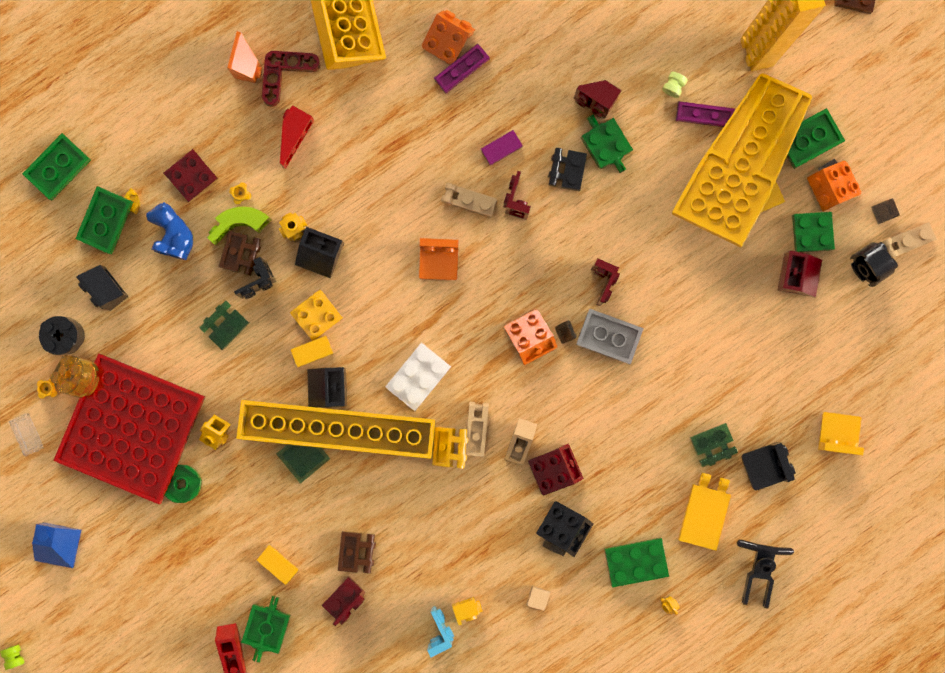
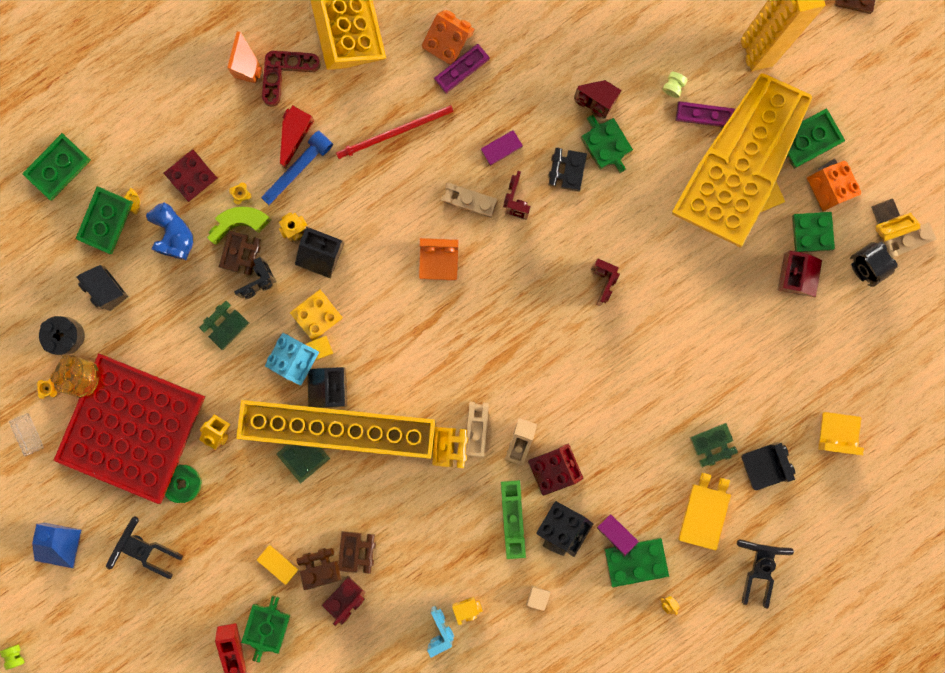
white plate [385,342,451,411] -> none
orange bracket [504,309,558,365] -> none
clear smoke slope [555,320,577,344] -> none
light grey plate [576,309,644,365] -> none
none -> black piece [106,516,183,579]
none -> blue piece [261,131,333,205]
none -> medium azure bracket [265,333,319,386]
none -> reddish brown plate [296,548,341,590]
none -> red bar [336,105,454,159]
none -> bright green slope [501,480,526,559]
none -> magenta tile [597,514,639,556]
none -> yellow tile [875,213,920,242]

